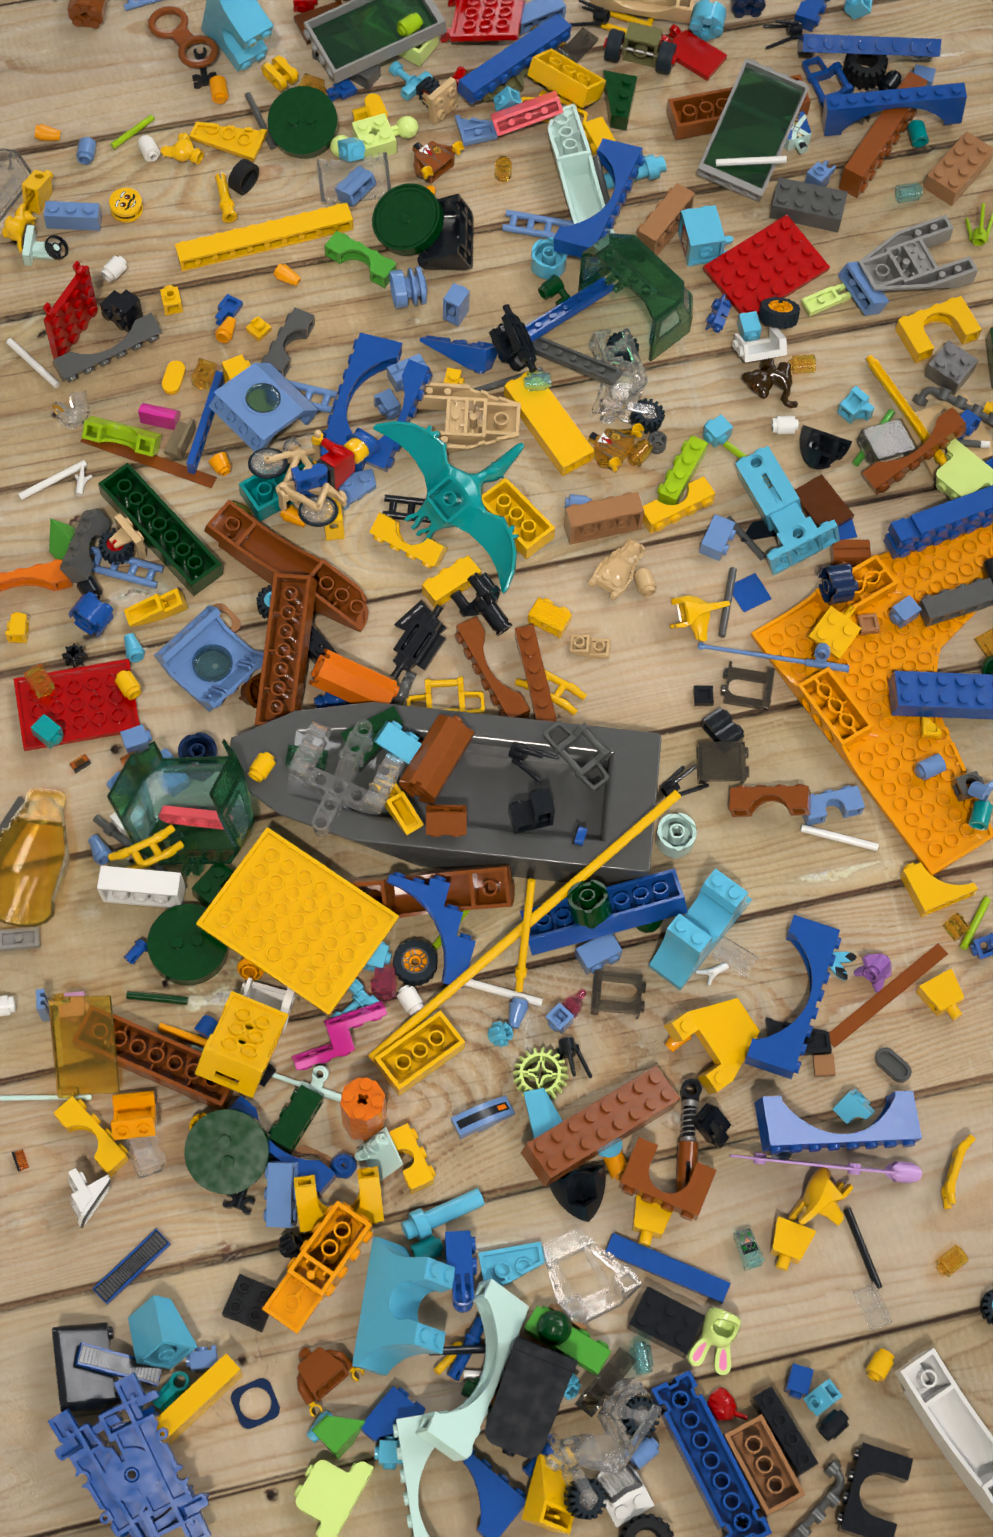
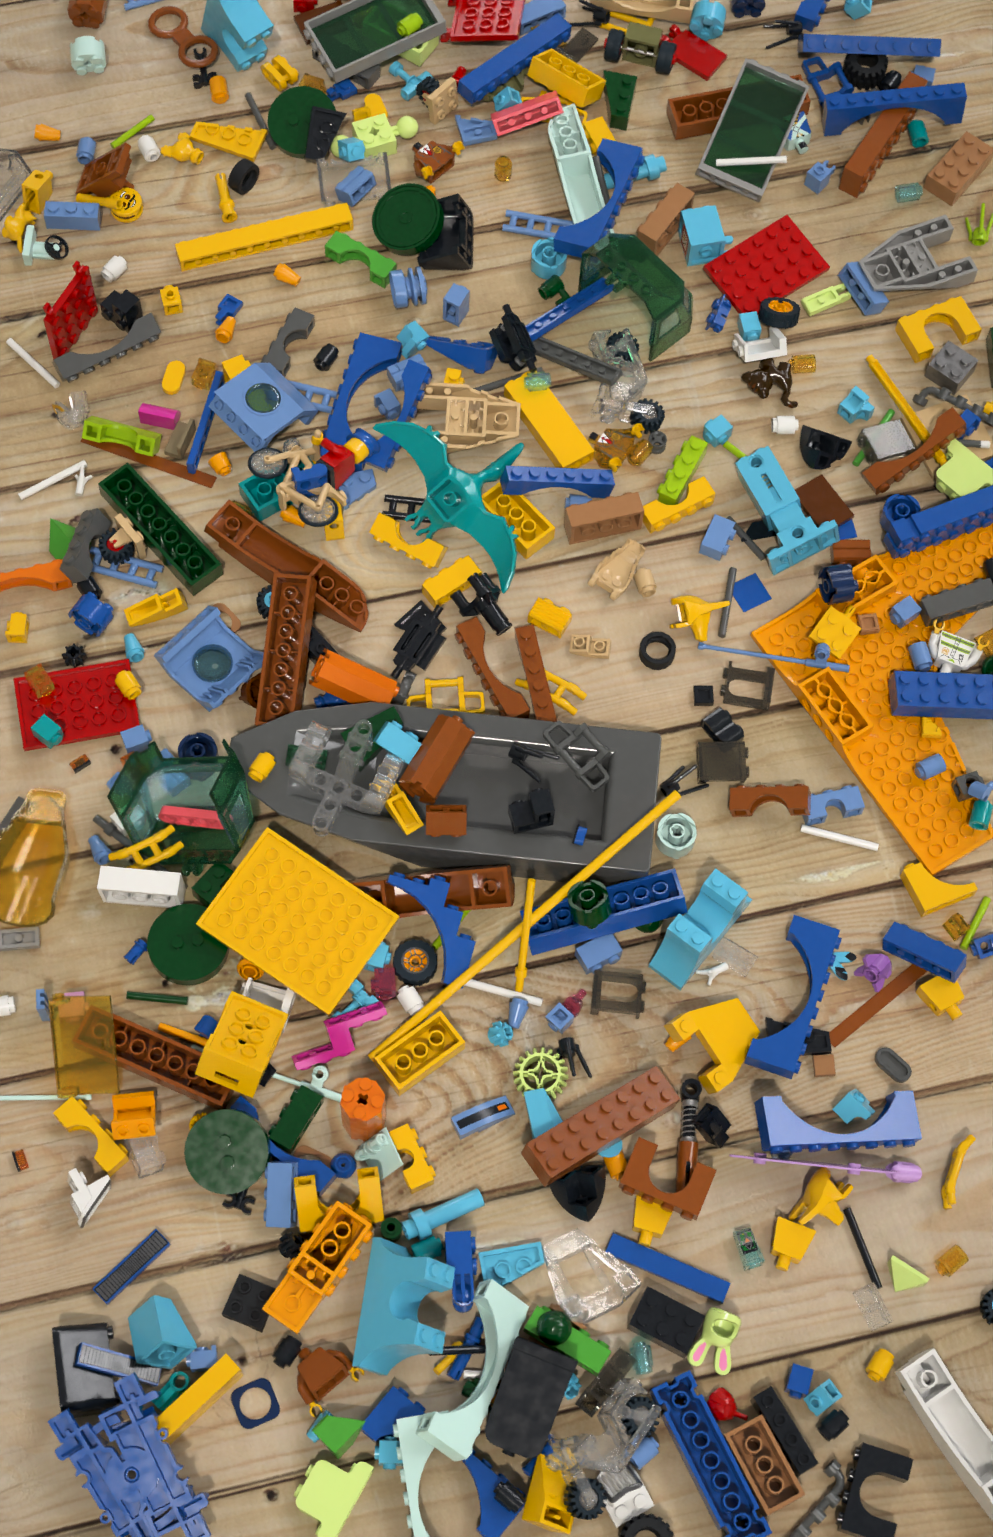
yellow tile [246,316,272,342] -> none
dark grey brick [769,177,848,233] -> none
none -> light aqua brick [70,36,106,75]
none -> dark orange brick [75,142,135,198]
none -> yellow piece [76,193,123,210]
none -> black brick [272,1335,302,1369]
none -> black wing [304,106,347,163]
none -> black brick [313,343,339,371]
none -> dark green brick [381,1217,402,1243]
none -> medium azure brick [396,321,430,359]
none -> black brick [493,1480,526,1514]
none -> blue arch [500,466,615,498]
none -> black tyre [639,632,676,670]
none -> blue brick [879,494,921,533]
none -> blue brick [883,922,967,983]
none -> yellowish green slope [887,1255,930,1292]
none -> medium blue brick [908,641,933,672]
none -> white torso [928,619,990,673]

